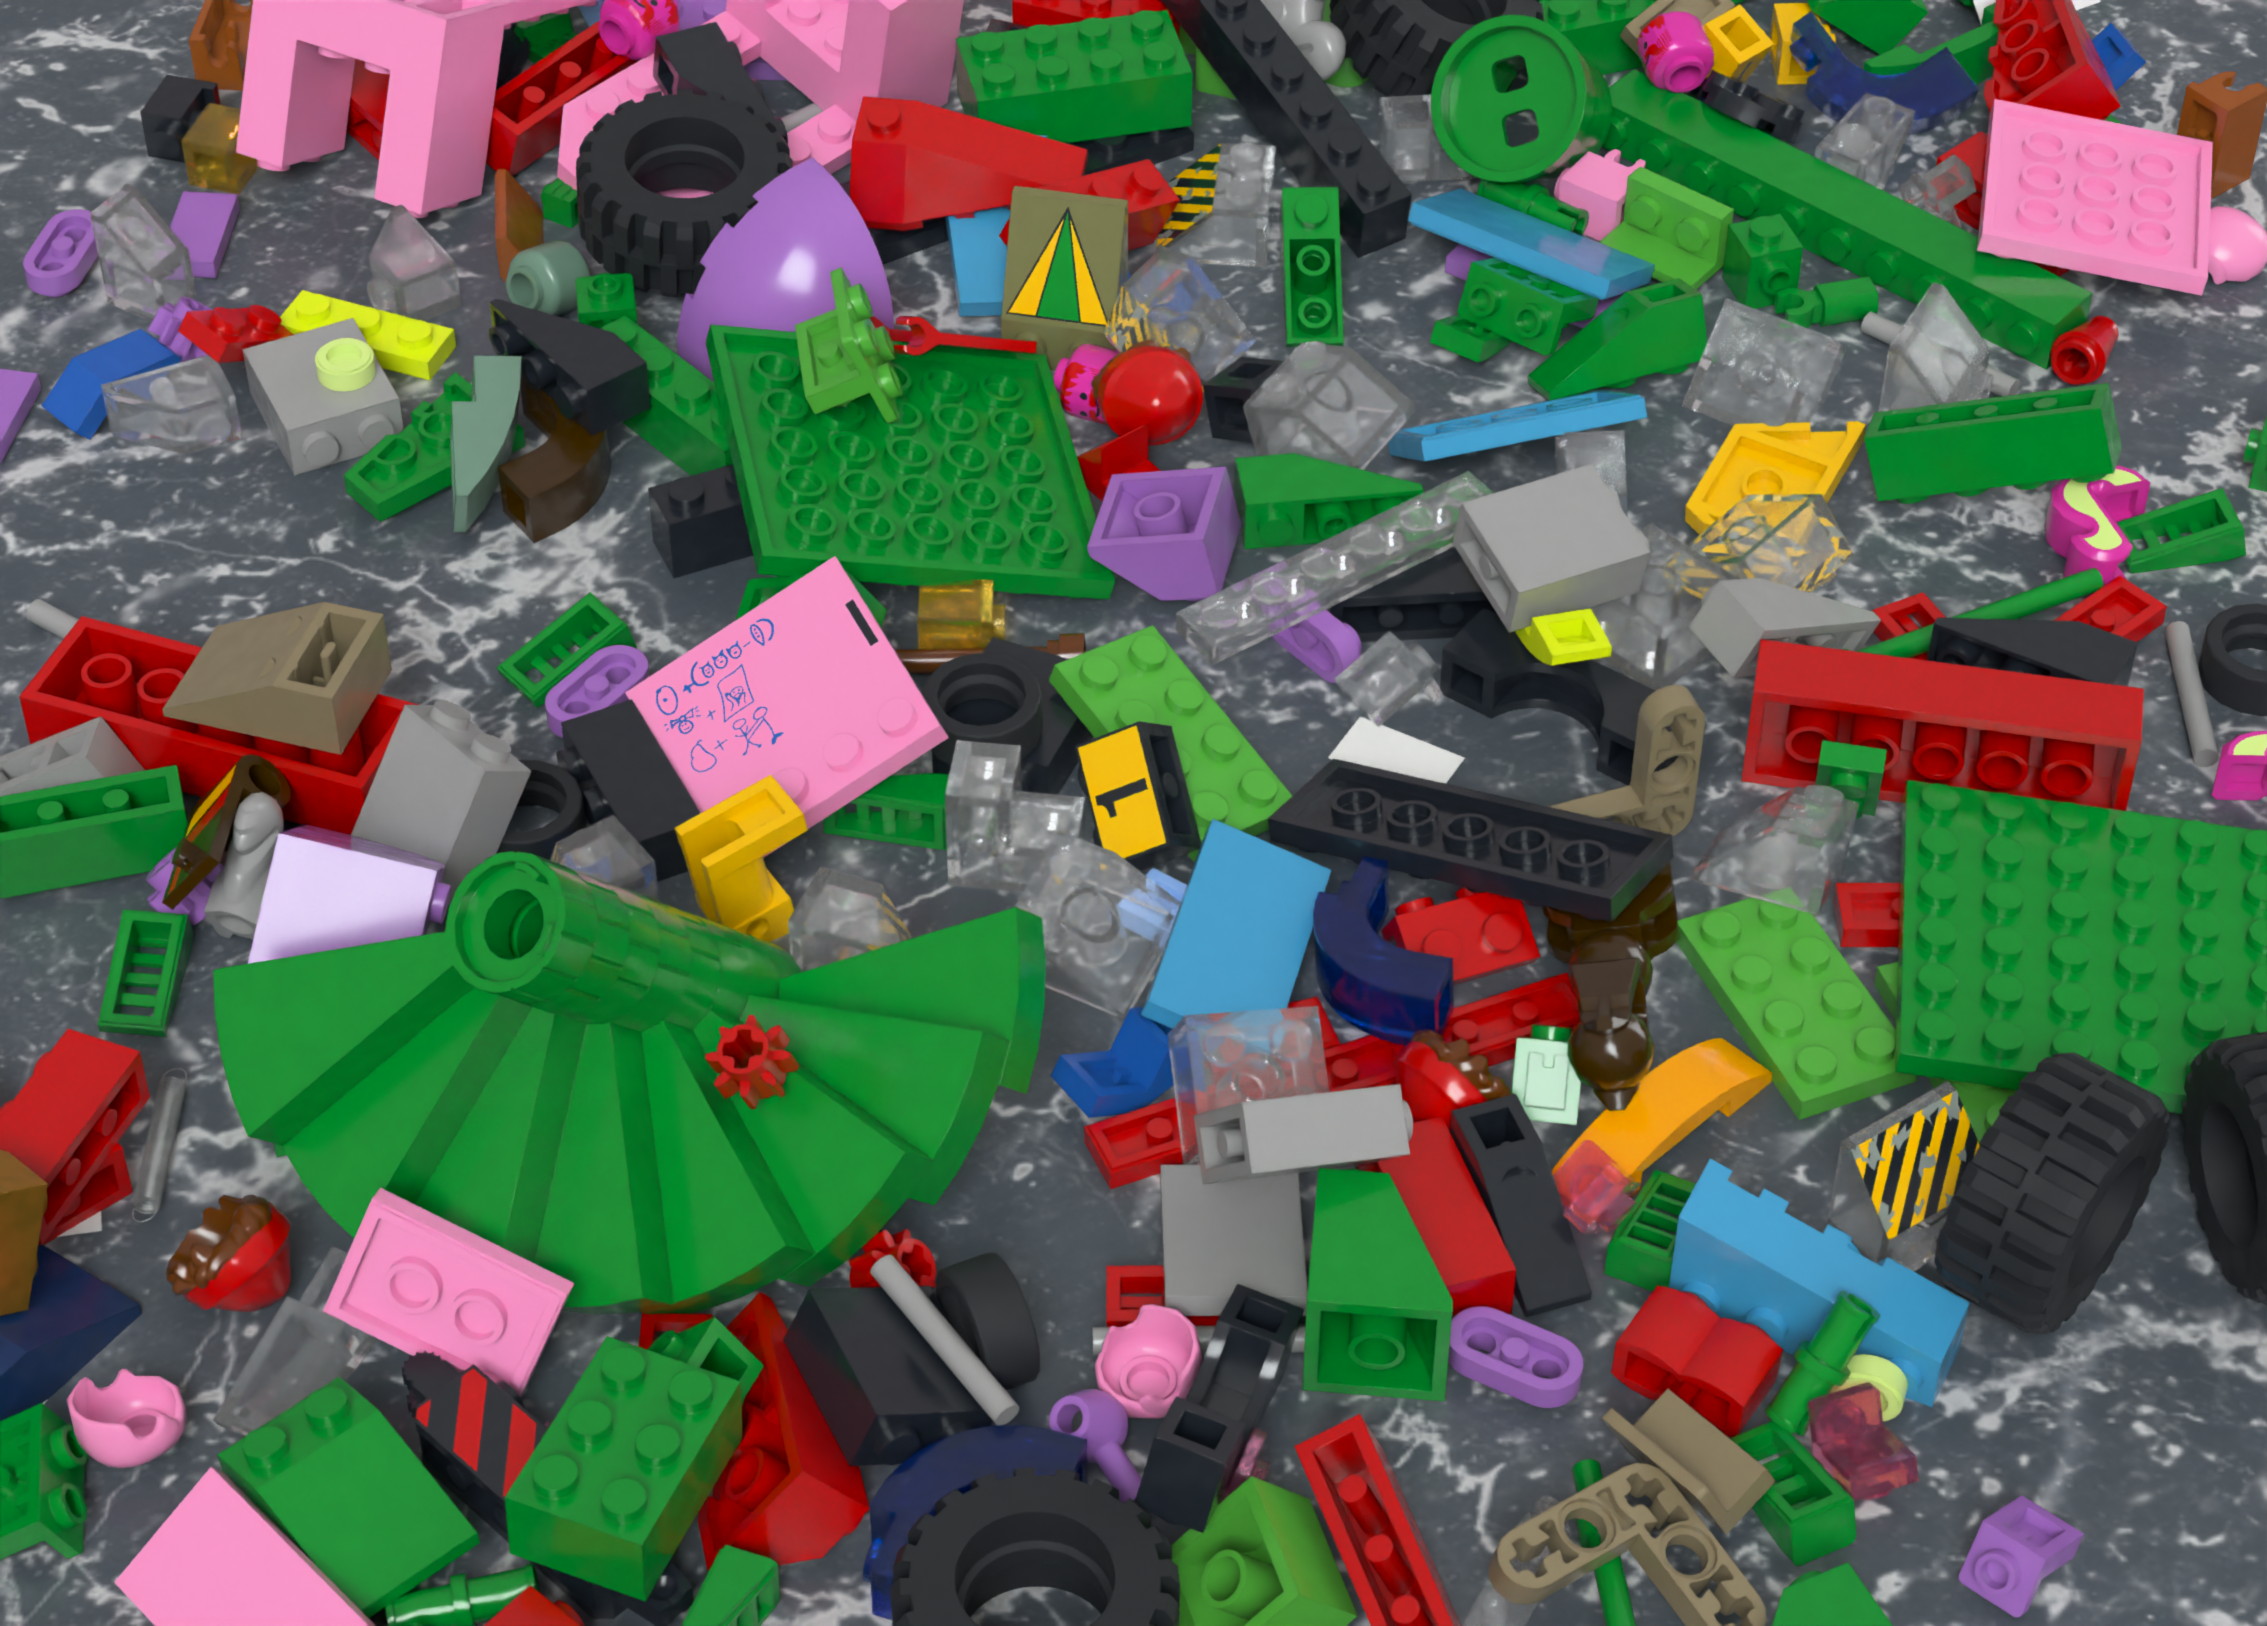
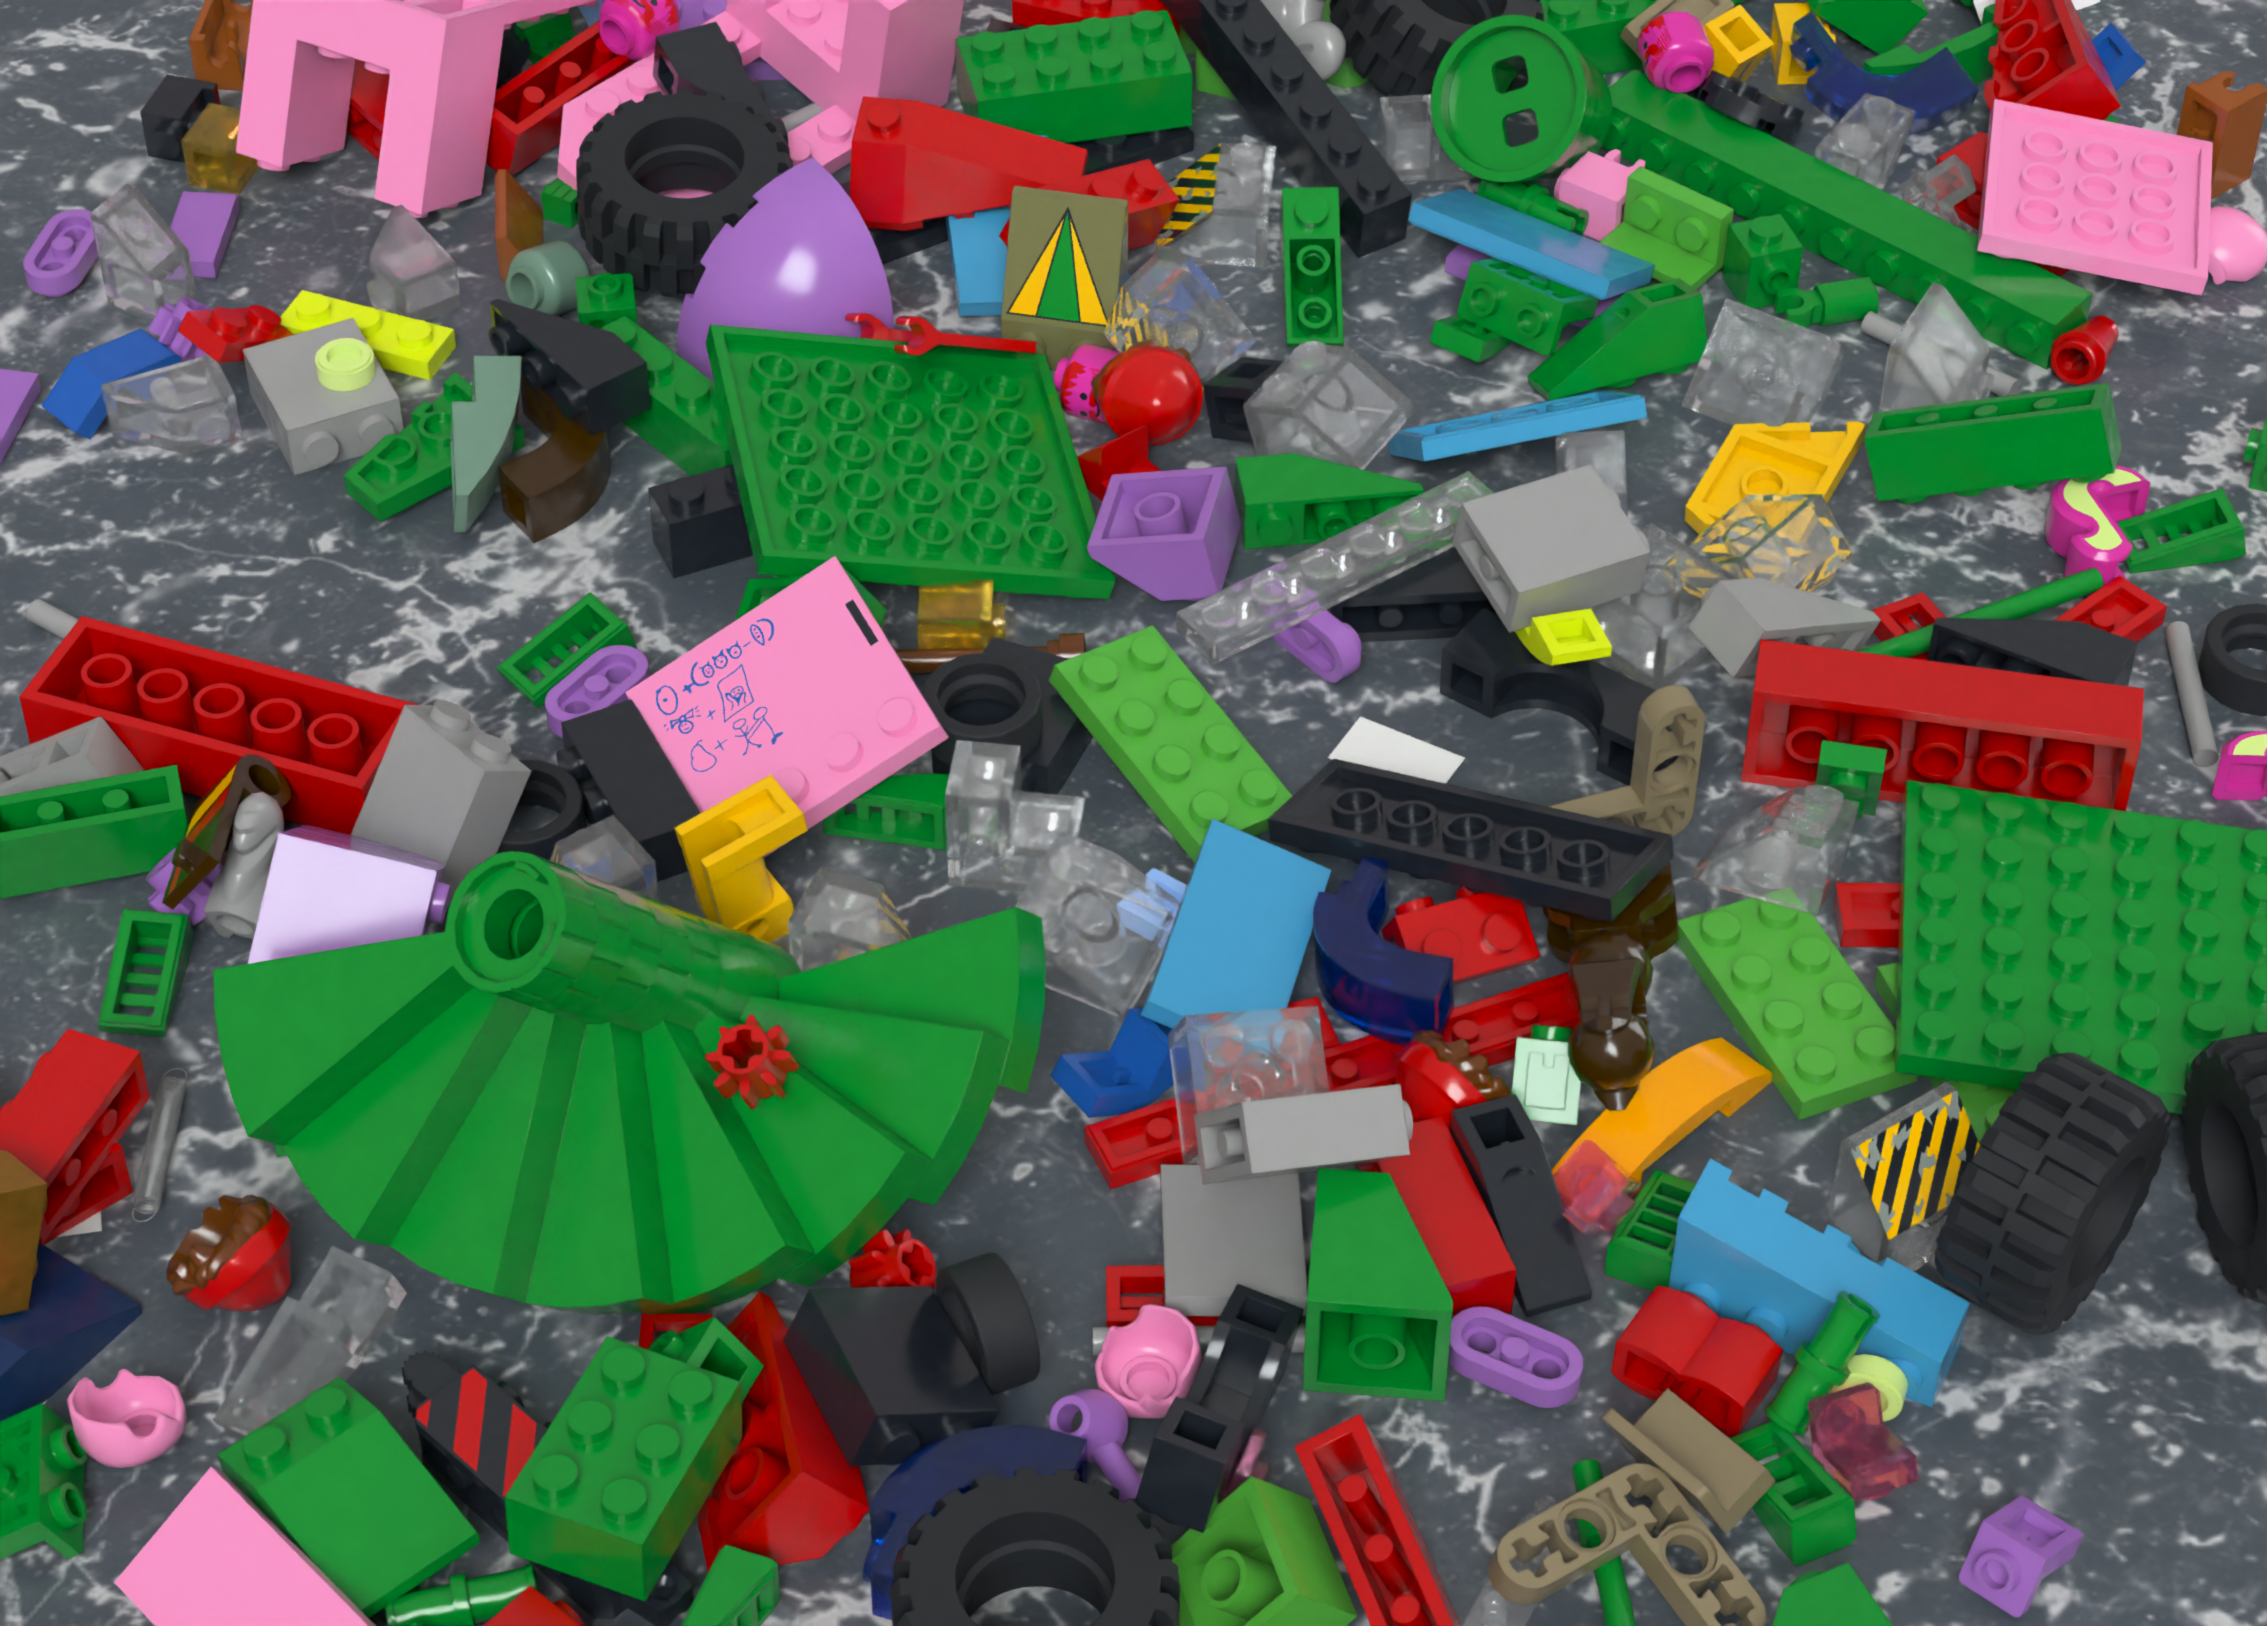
dark tan slope [162,602,392,755] -> none
bright pink tile [323,1188,575,1398] -> none
bright green bracket [795,267,903,424] -> none
light grey bar [870,1255,1019,1426] -> none
brick [1075,721,1201,872] -> none
clear bracket [1334,631,1443,727] -> none

